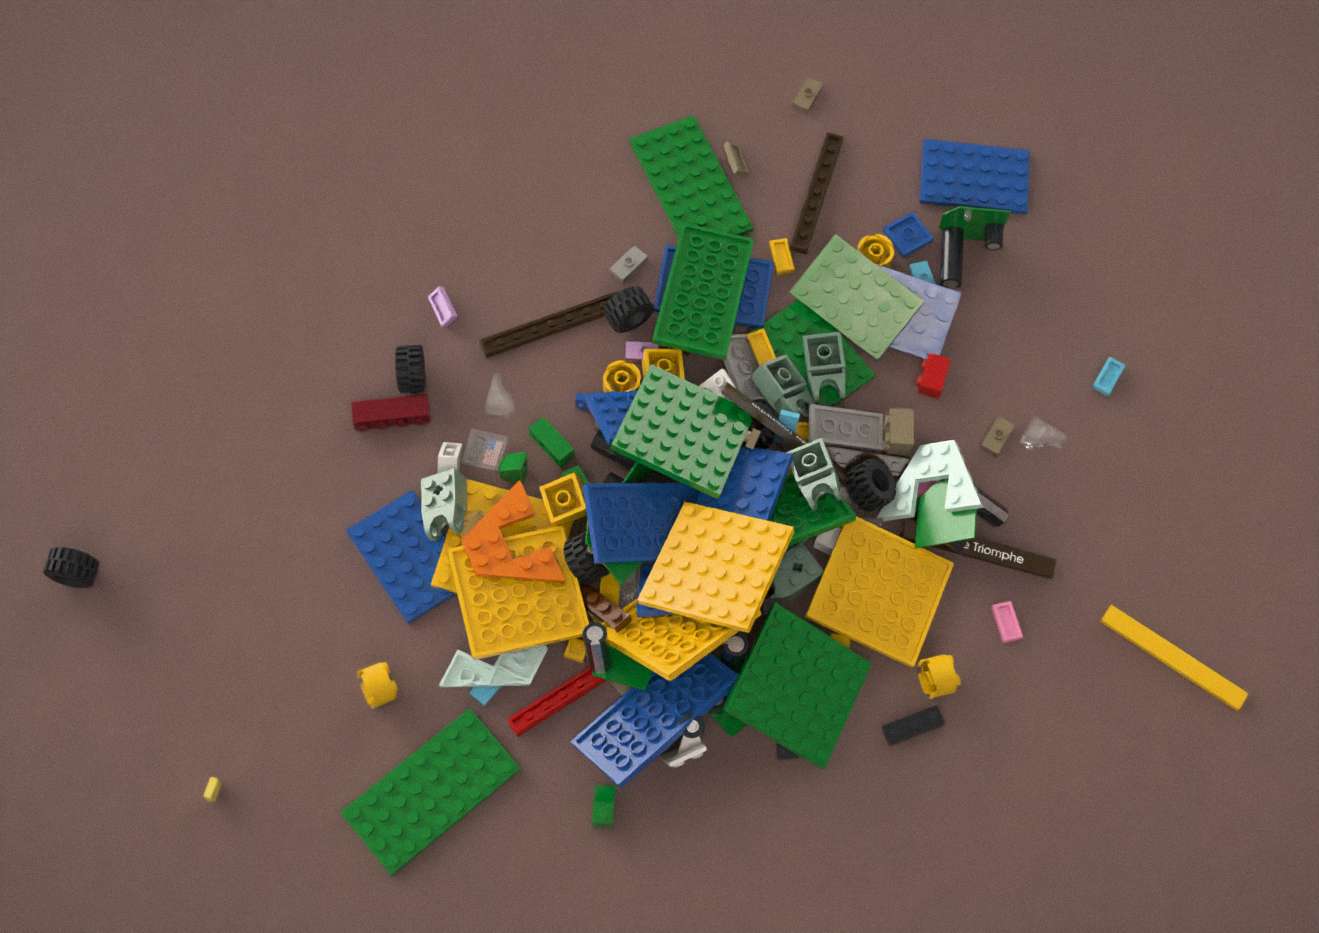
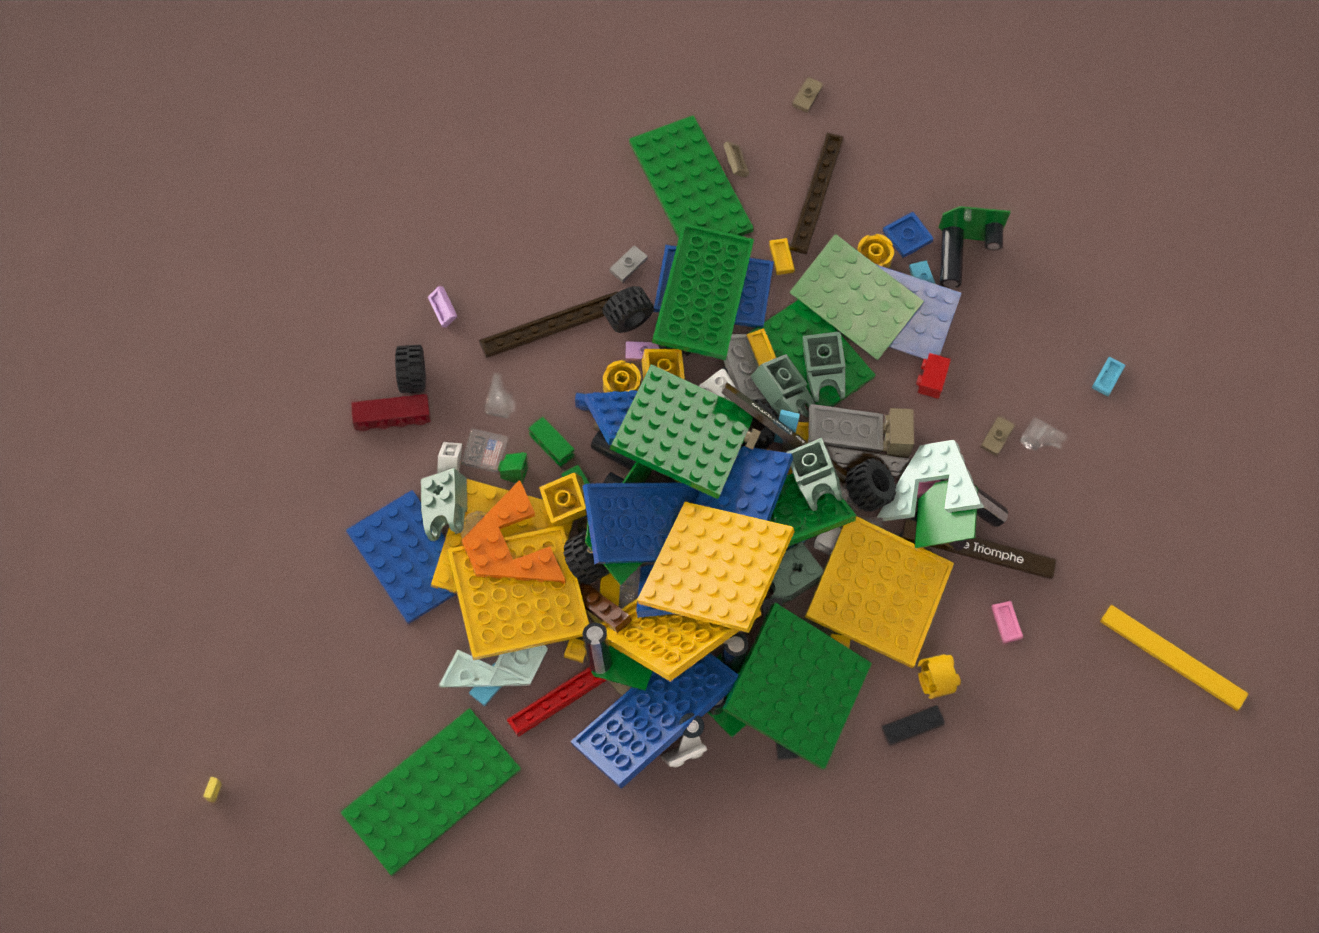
black tyre [43,547,100,588] -> none
yellow brick [357,662,398,709] -> none
green arch [592,785,615,829] -> none
blue plate [919,139,1030,215] -> none

